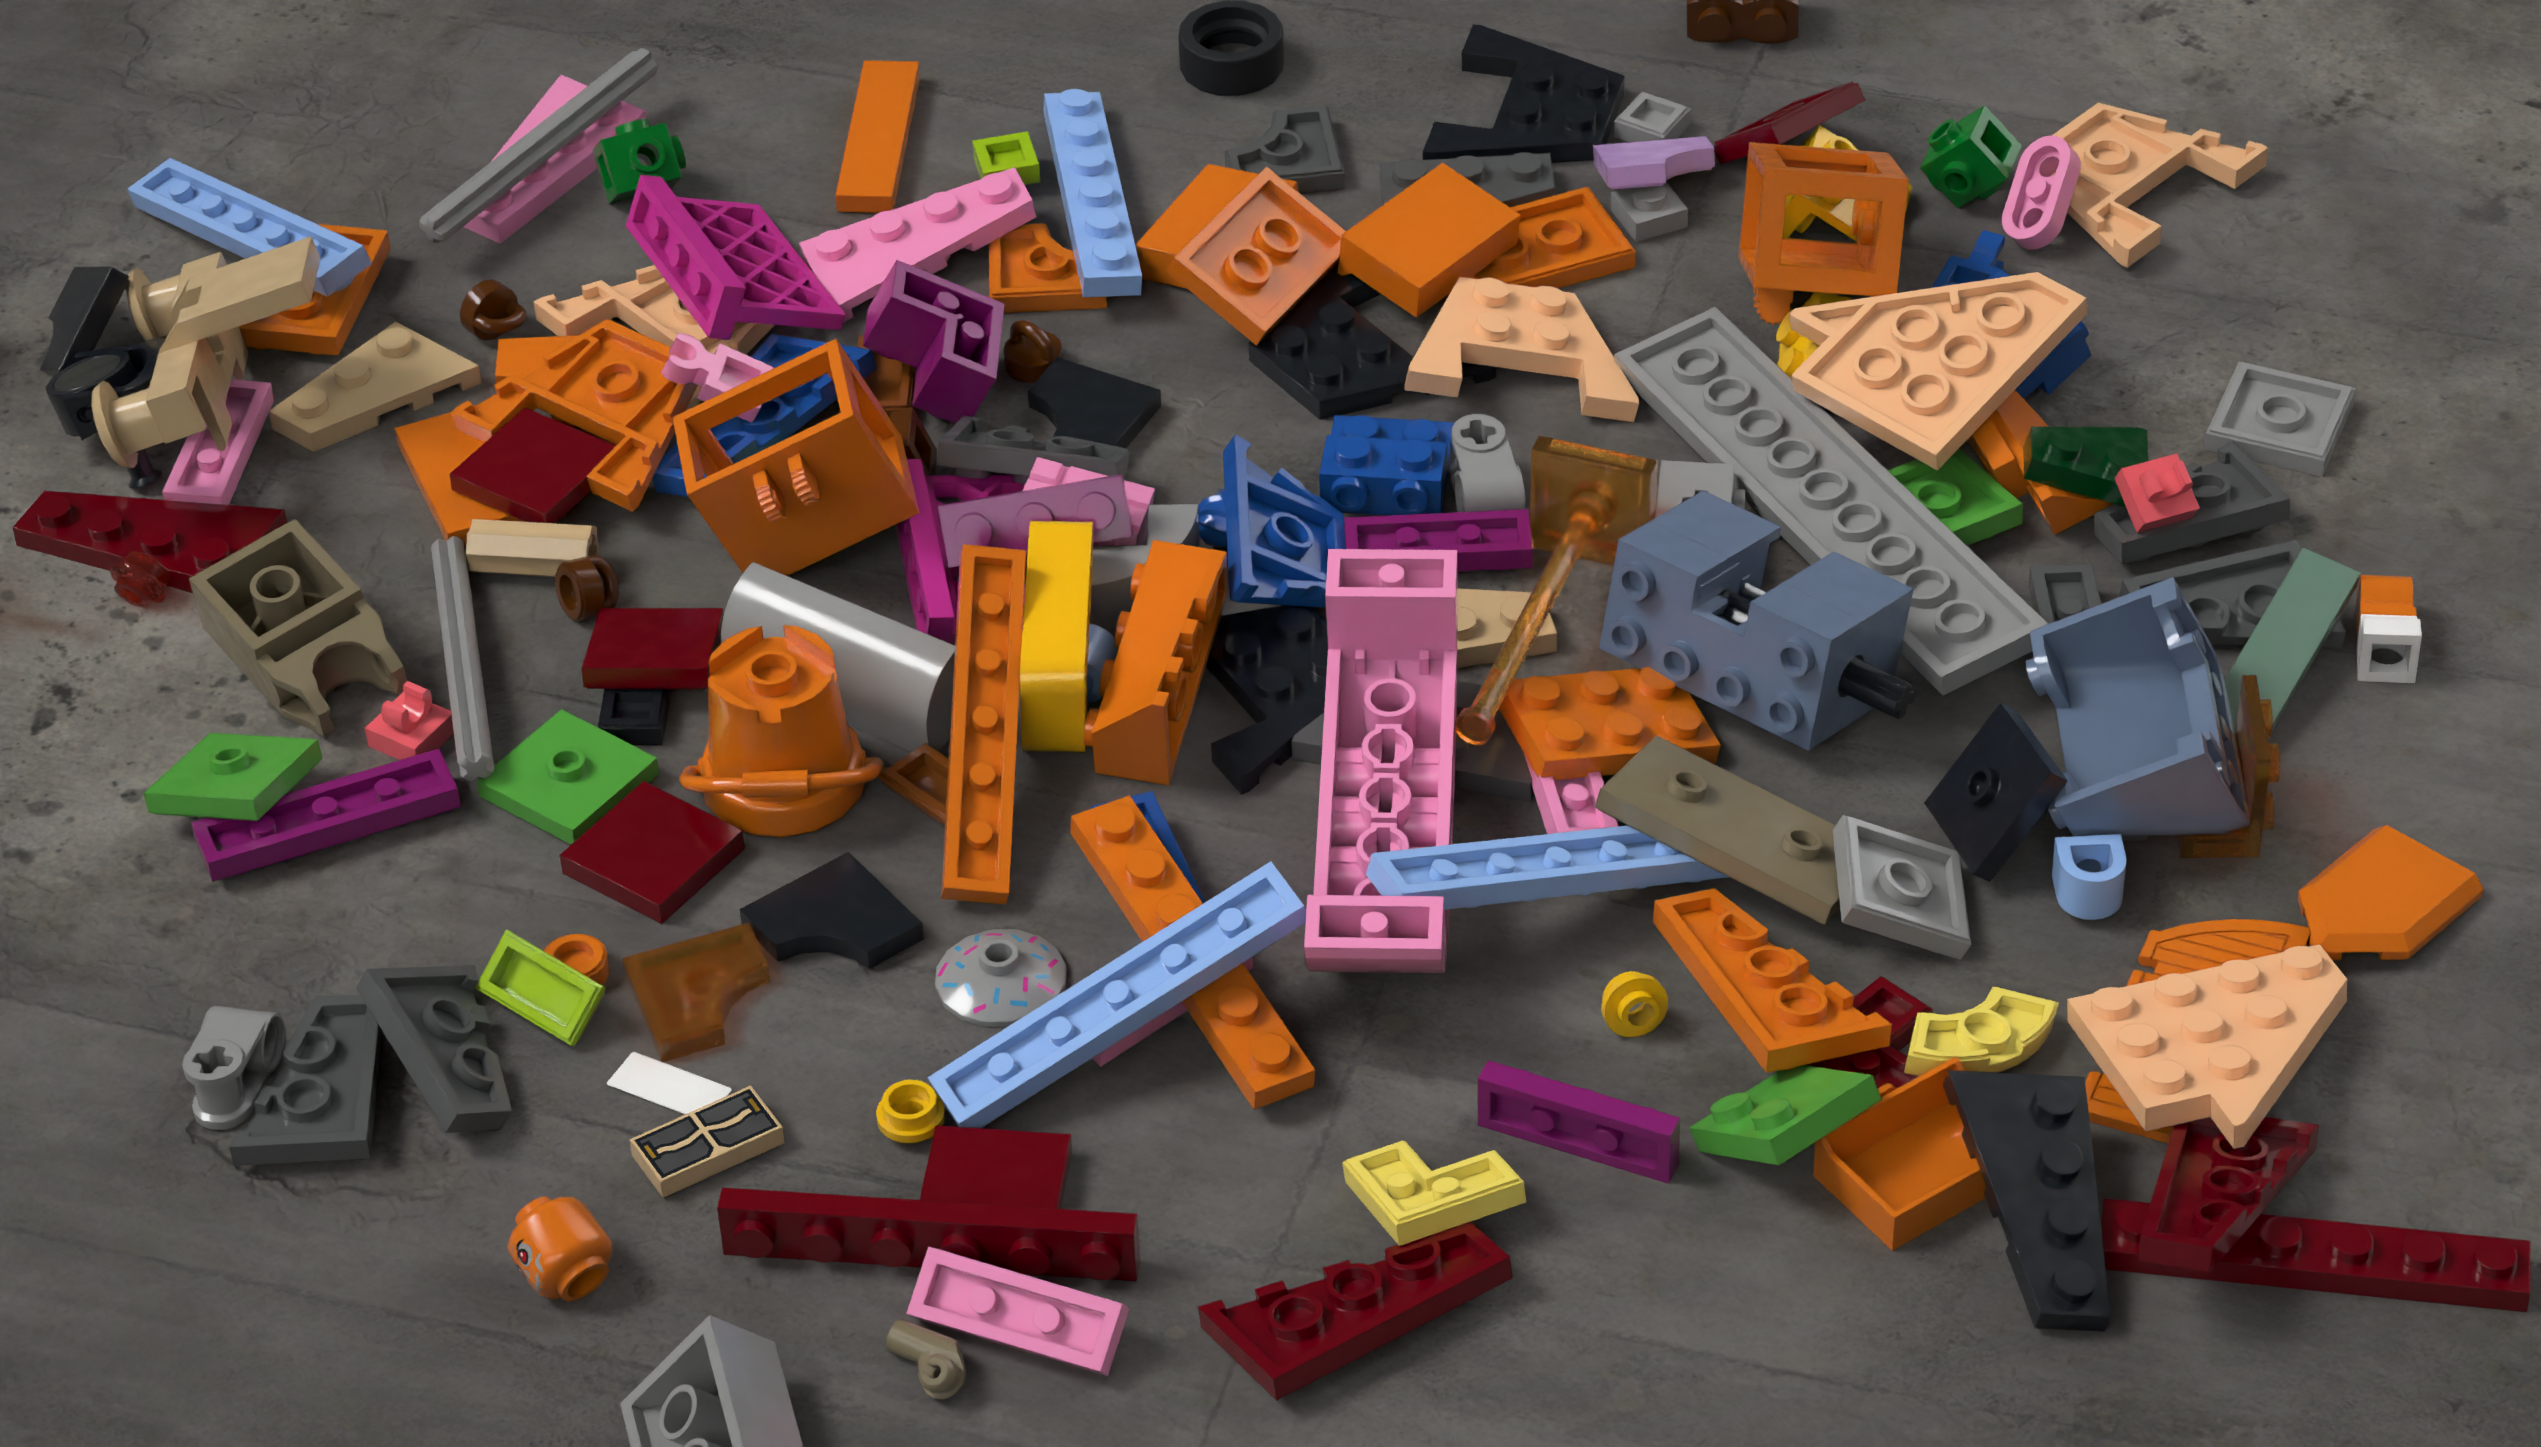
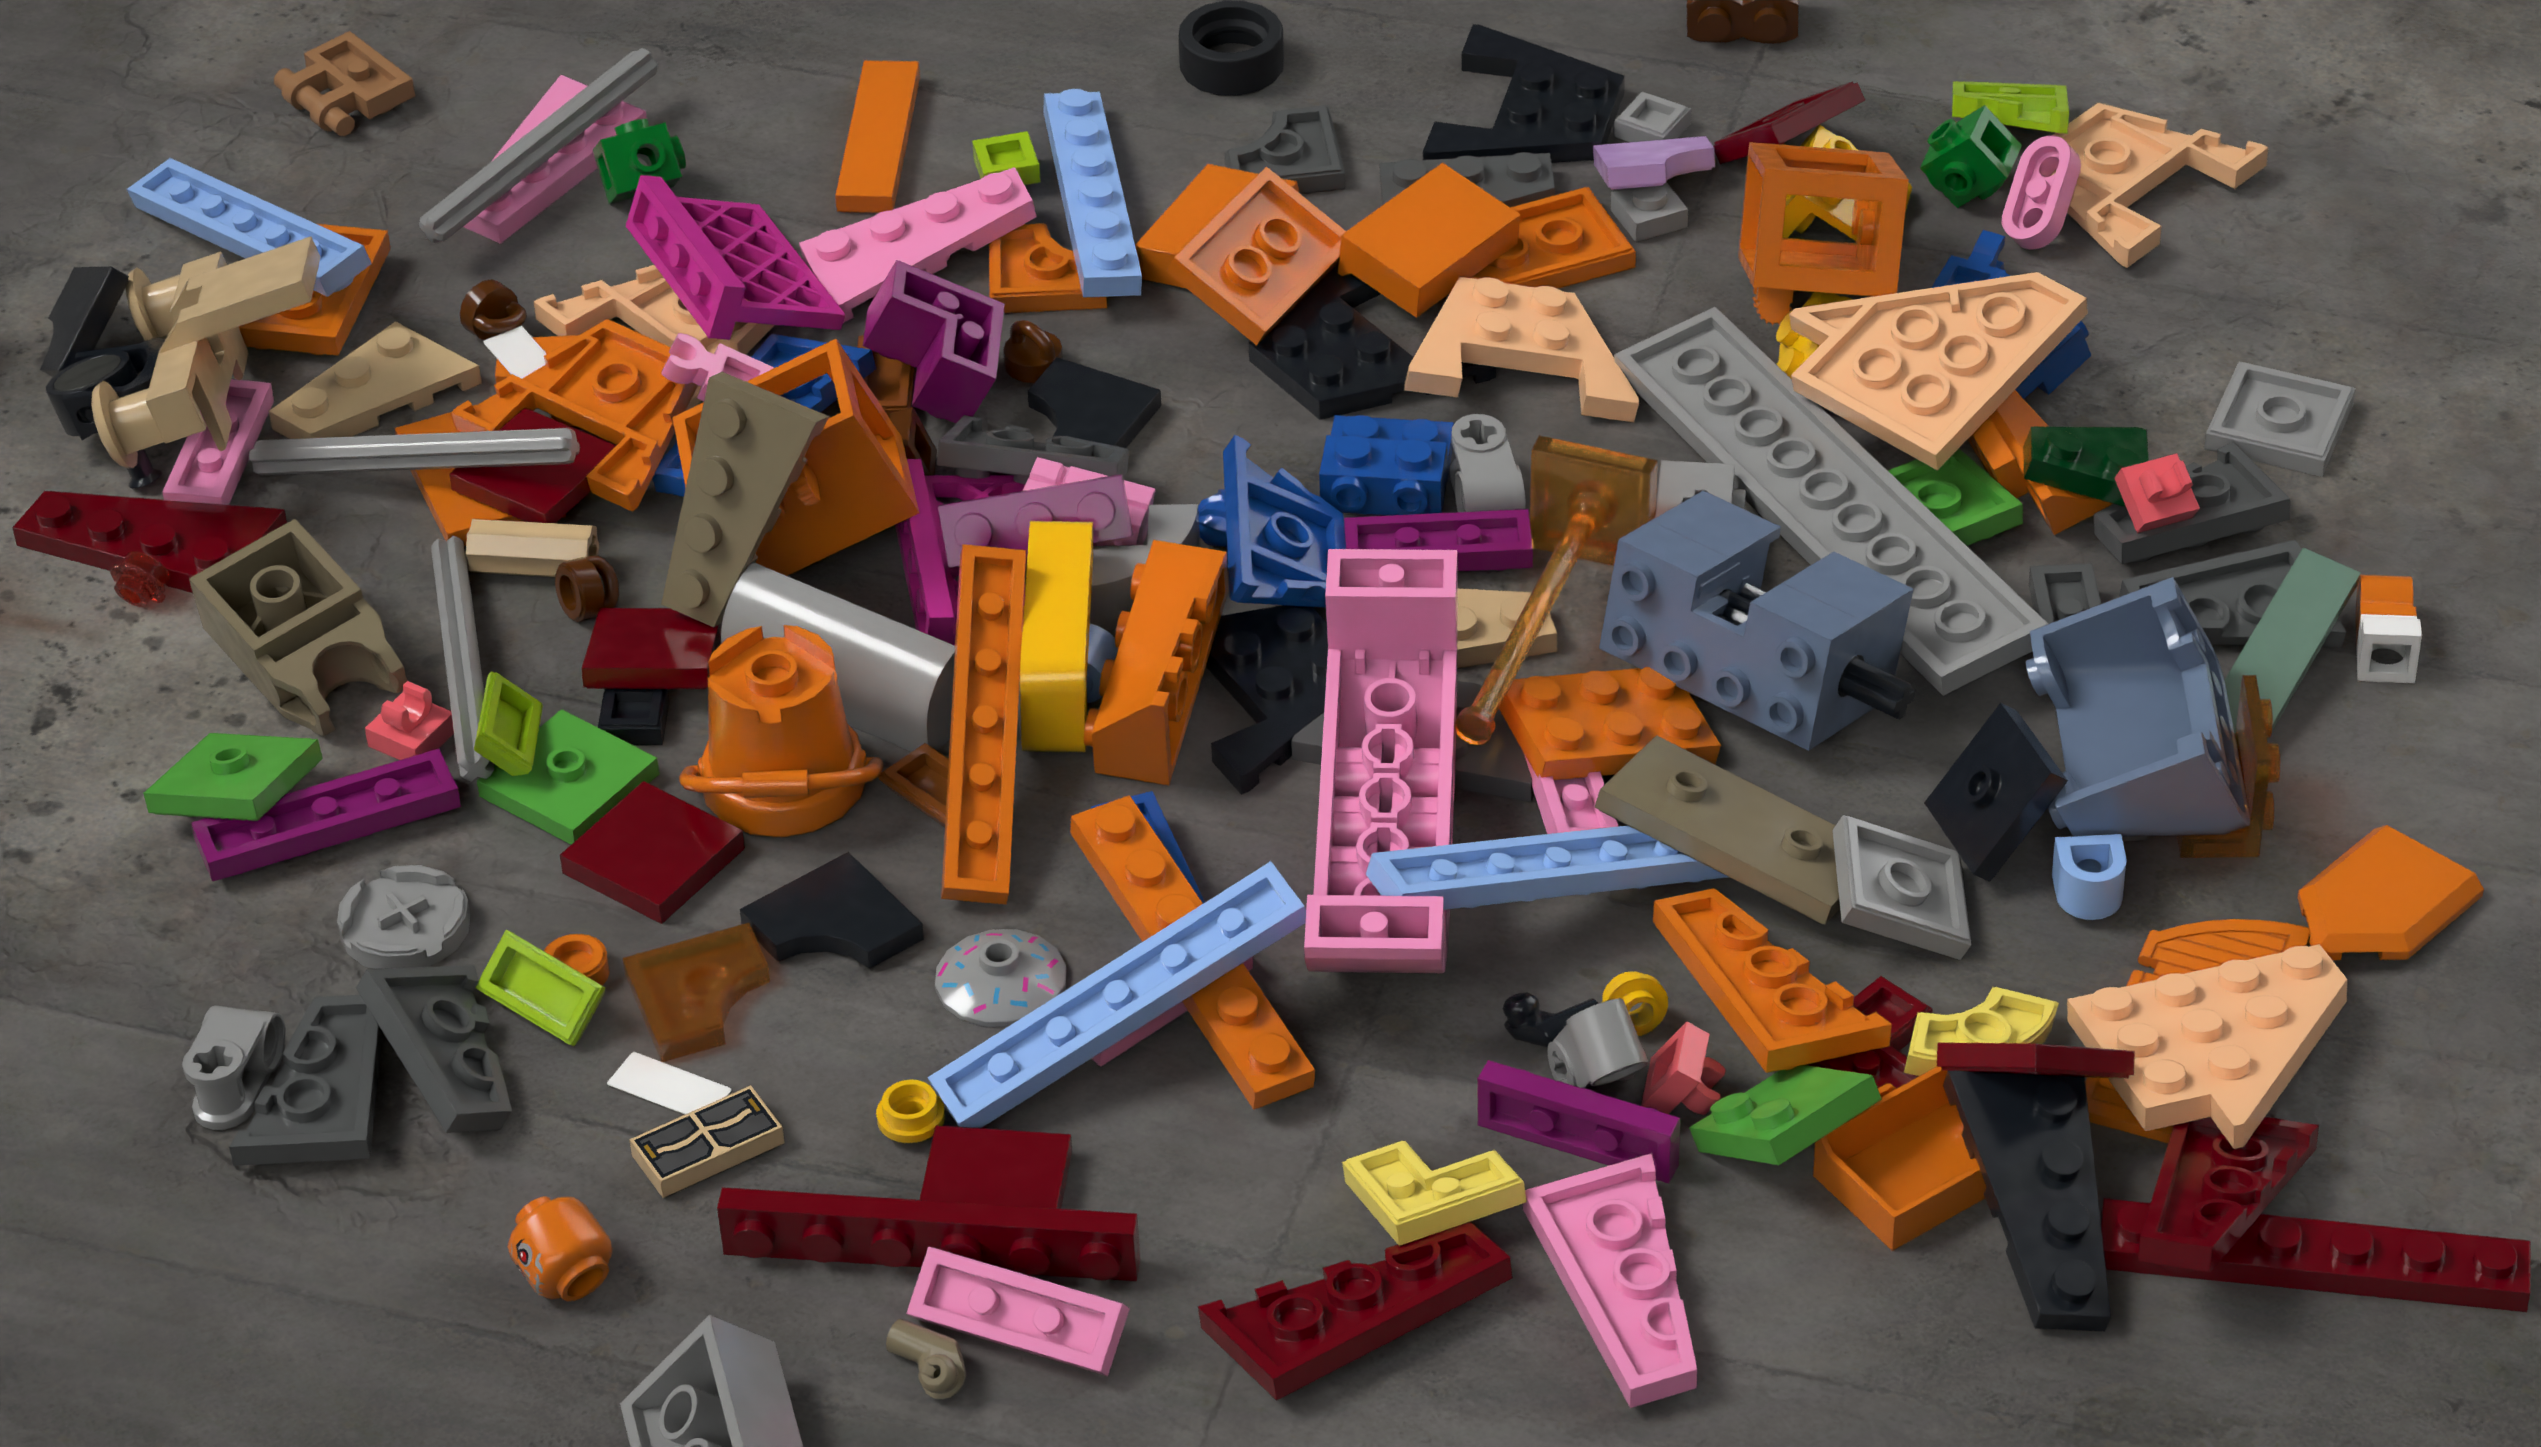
none -> light grey axle [249,428,580,476]
none -> medium nougat plate [274,31,415,136]
none -> light grey tile [337,865,470,969]
none -> lime tile [474,671,543,776]
none -> white sticker [483,326,547,378]
none -> dark tan wing [661,372,829,627]
none -> black arm [1503,992,1598,1047]
none -> bright pink wing [1523,1153,1697,1408]
none -> light grey piece [1547,998,1648,1089]
none -> coral tile [1641,1022,1726,1115]
none -> dark red tile [1937,1043,2135,1078]
none -> lime wing [1952,81,2069,134]

